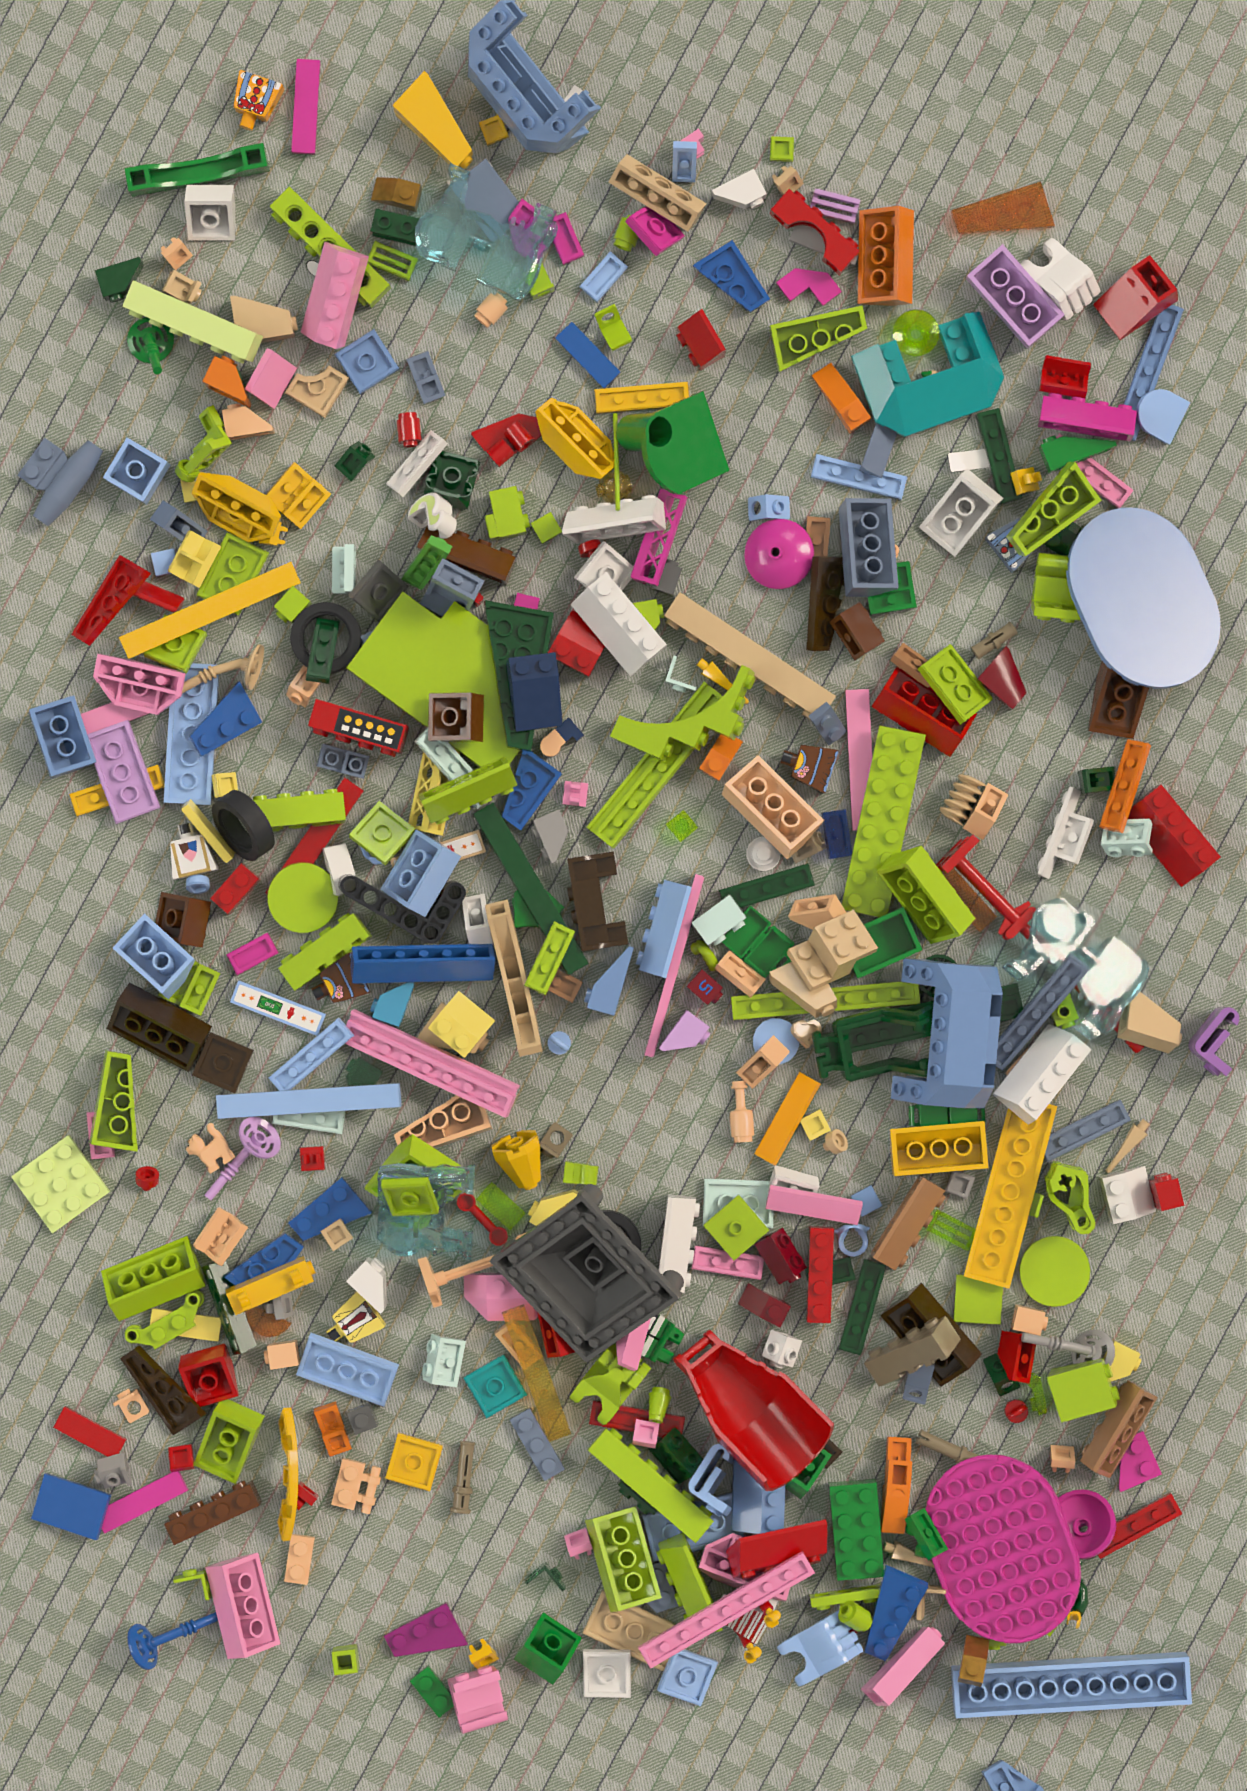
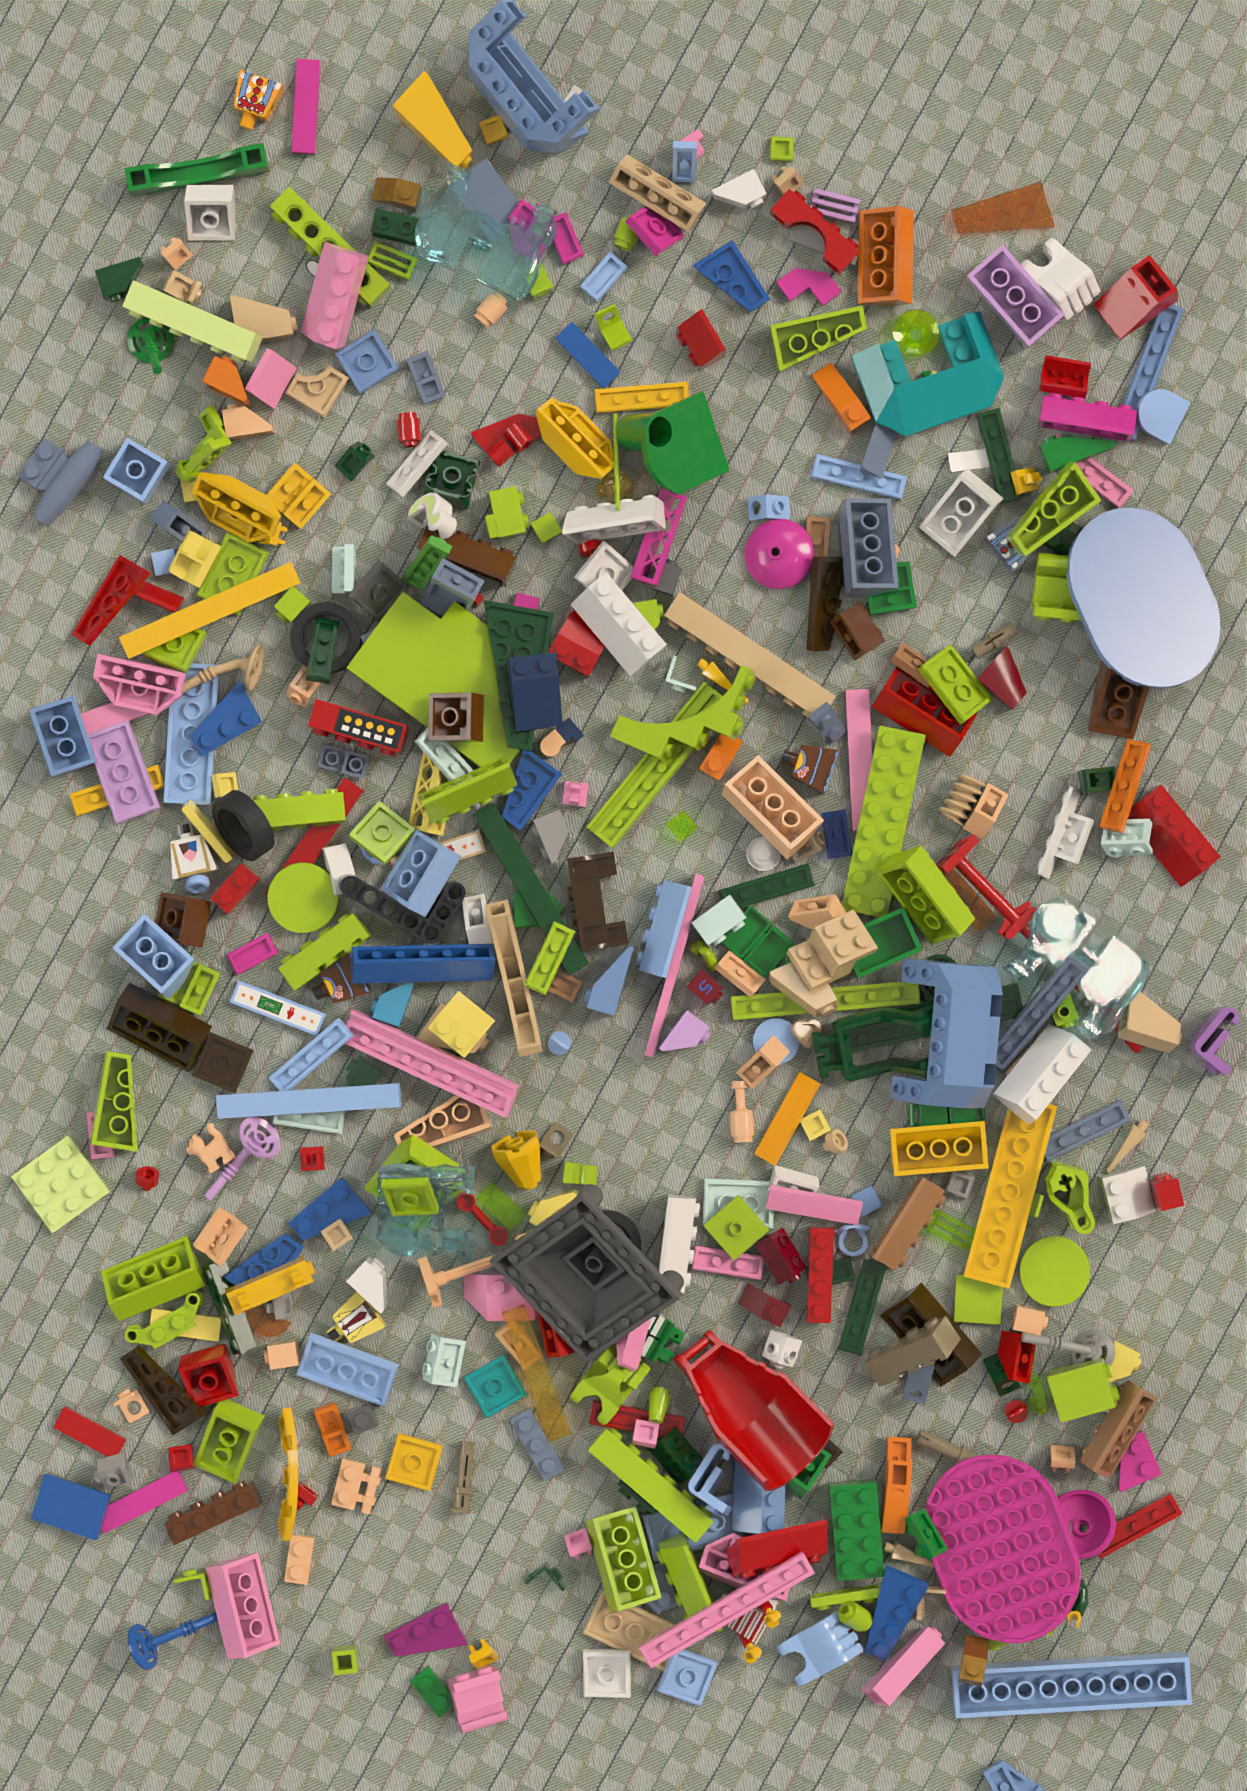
green slope [514,1612,582,1685] -> none

